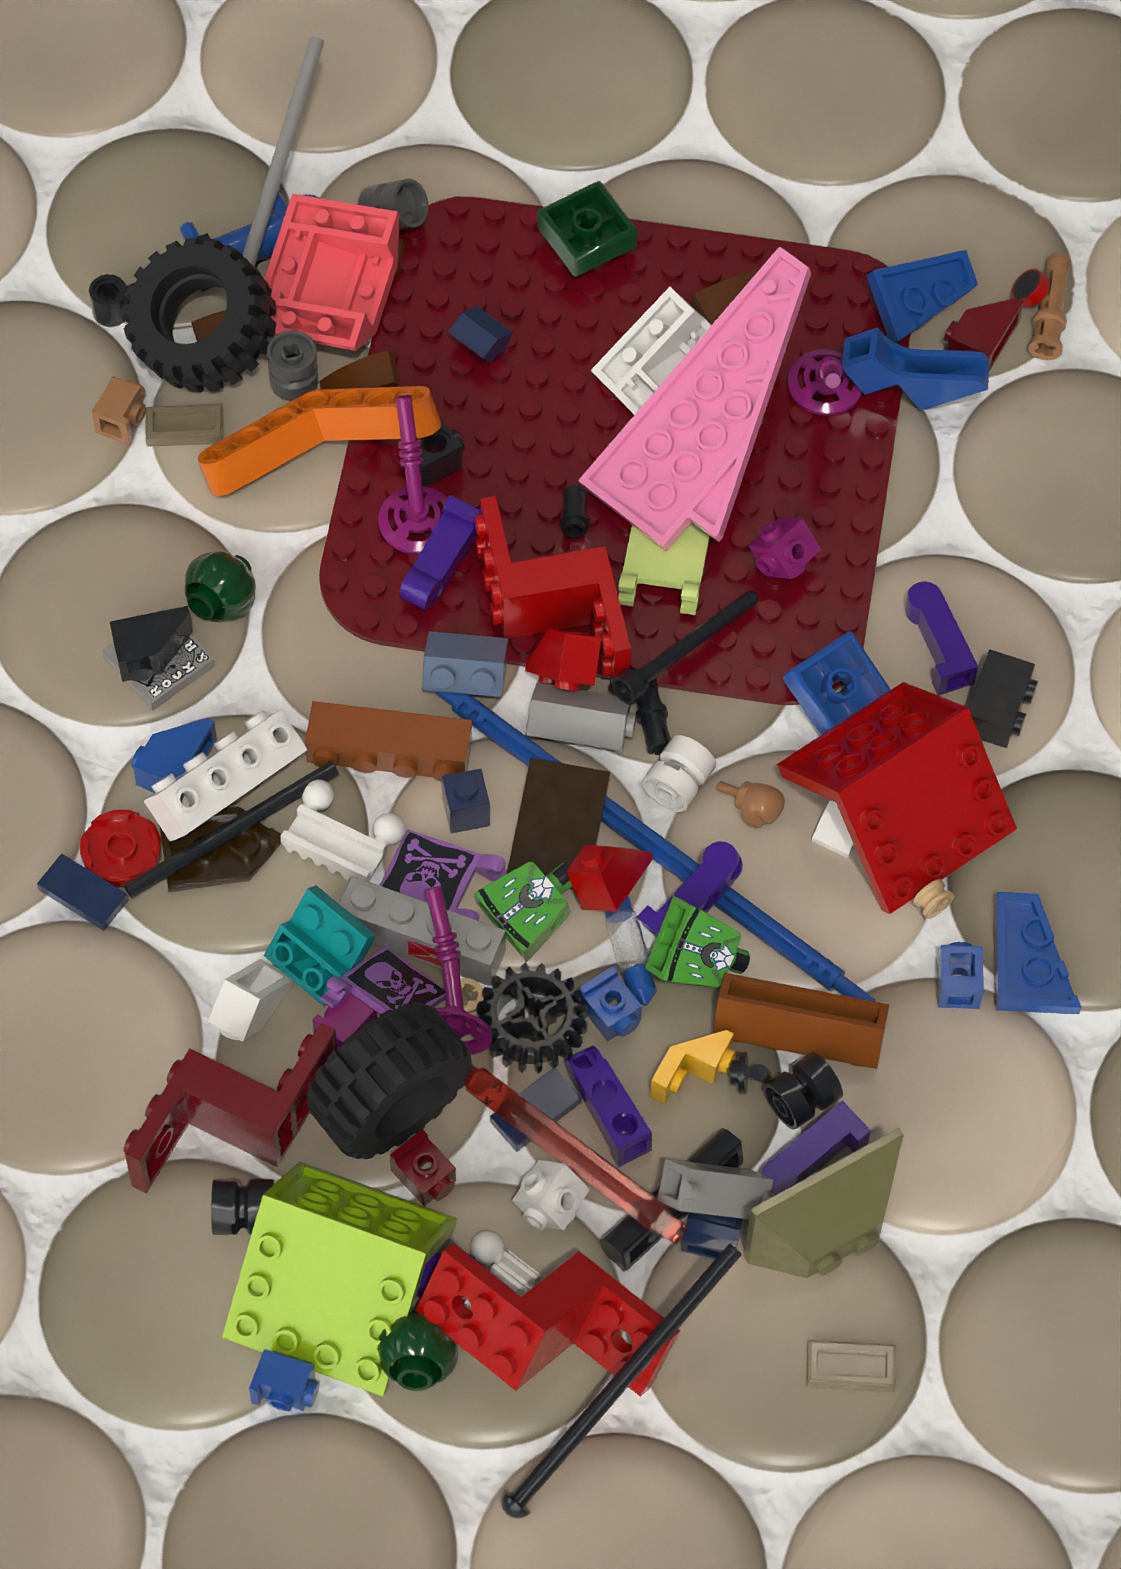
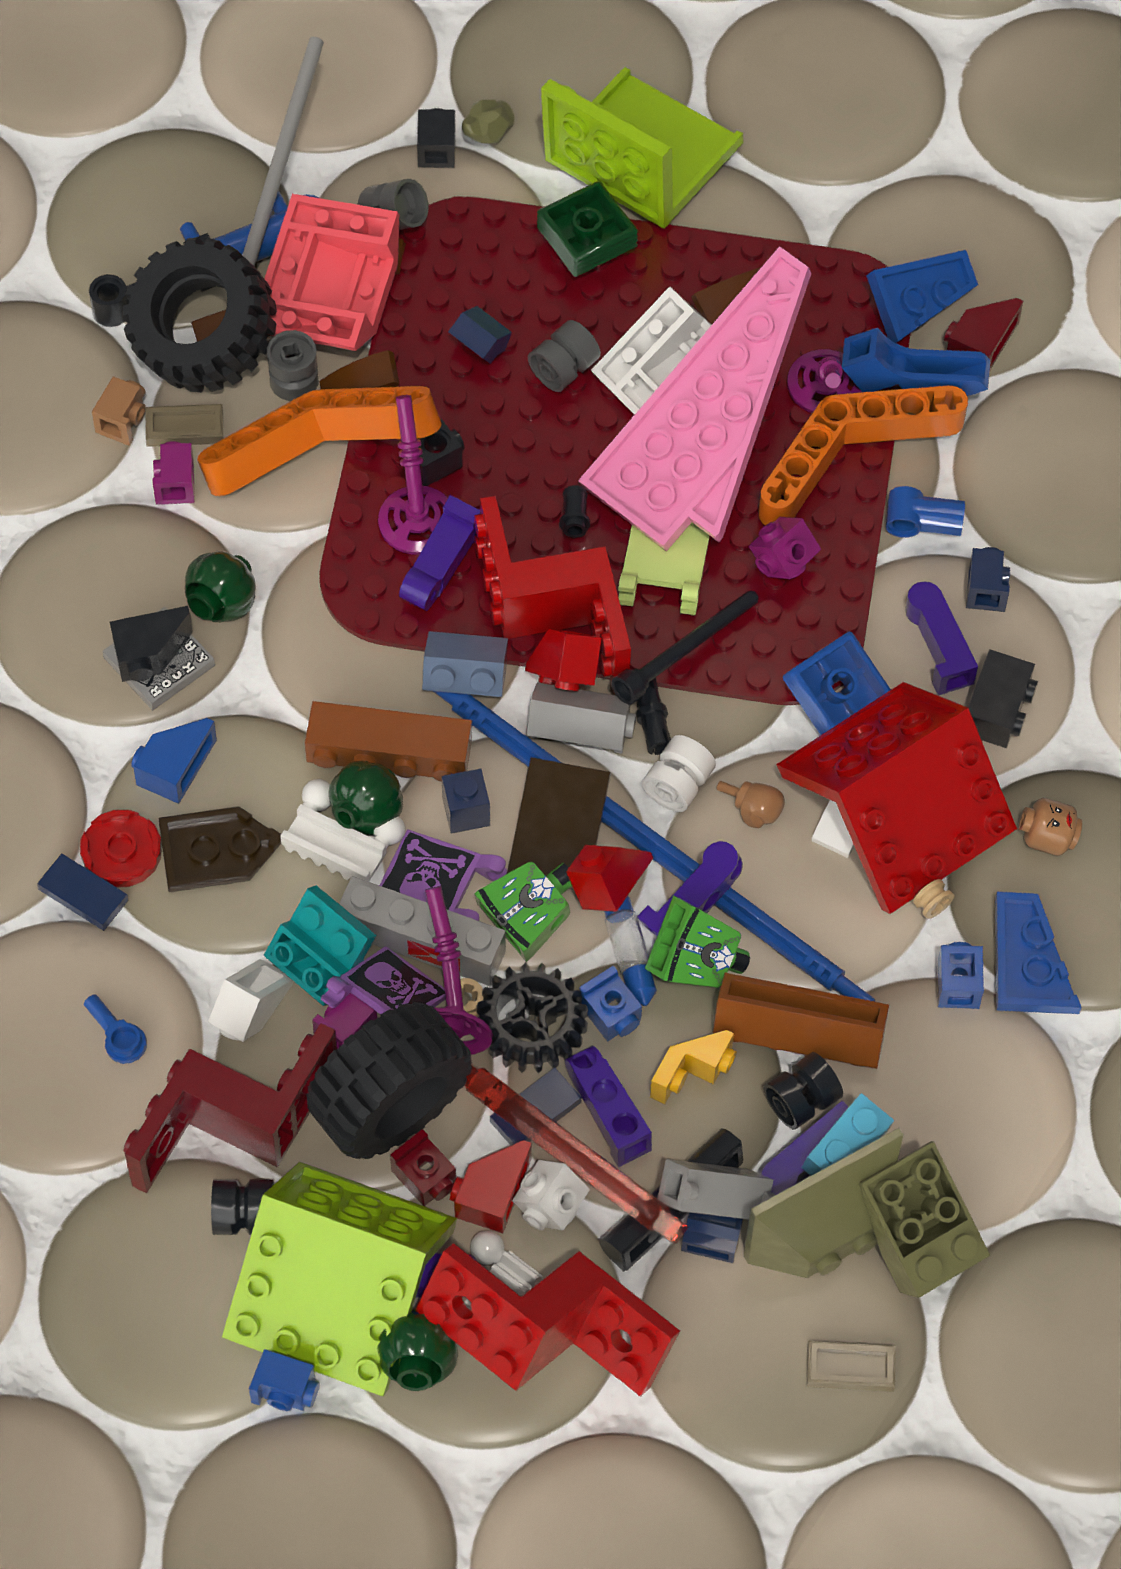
black piece [124,761,339,899] -> none
white brick [144,709,308,842] -> none
black bar [501,1243,742,1519] -> none
black plate [731,1052,771,1094] -> none
tile [1011,268,1050,308] -> none
medium nougat pin [1028,253,1071,360] -> none
none -> blue plate [84,994,147,1064]
none -> magenta brick [153,441,195,505]
none -> dark green plant [328,761,403,835]
none -> black brick [417,108,456,168]
none -> red slope [450,1140,532,1234]
none -> olive rock [462,100,514,143]
none -> dark grey wheel [528,320,601,392]
none -> lime bracket [541,67,743,229]
none -> orange beam [759,386,968,525]
none -> medium azure brick [802,1093,894,1176]
none -> olive slope [859,1141,990,1298]
none -> blue piece [886,486,965,538]
none -> dark blue brick [966,547,1010,612]
none -> medium nougat head [1019,798,1082,856]

